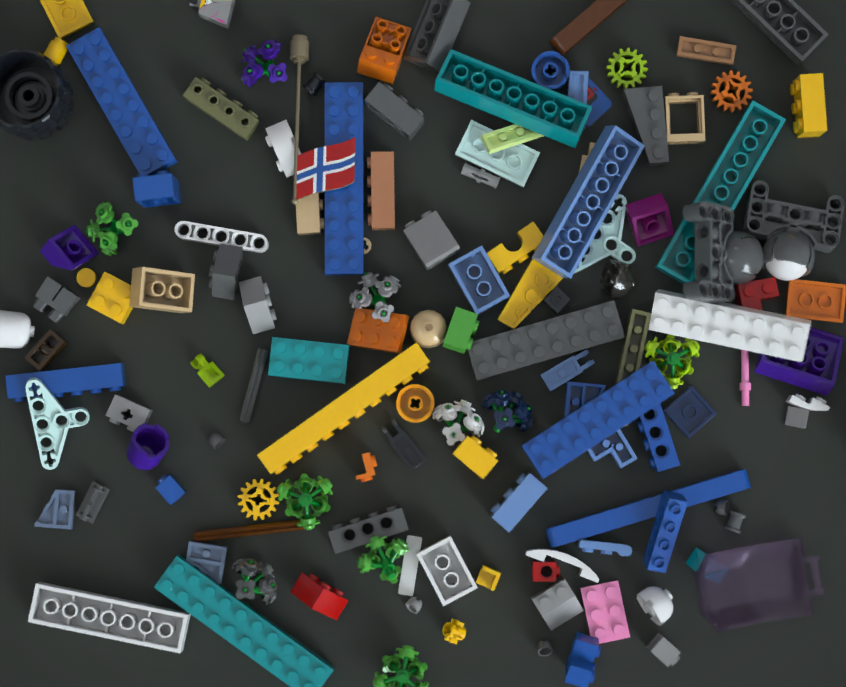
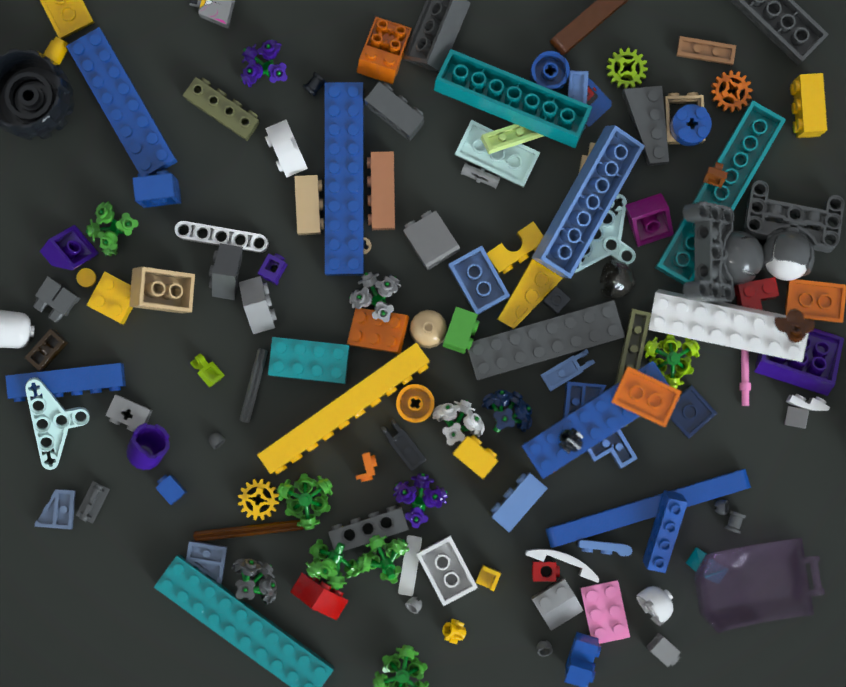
white brick [28,582,191,653] -> none
flag [290,35,356,204] -> none
blue brick [637,403,680,472] -> none
none -> dark purple brick [258,253,287,285]
none -> bright green plant [306,539,360,590]
none -> dark purple plant [393,473,448,528]
none -> black gear [558,428,584,453]
none -> orange plate [611,367,682,427]
none -> blue brick [670,104,712,146]
none -> dark orange tile [703,162,728,188]
none -> reddish brown plate [774,309,815,343]

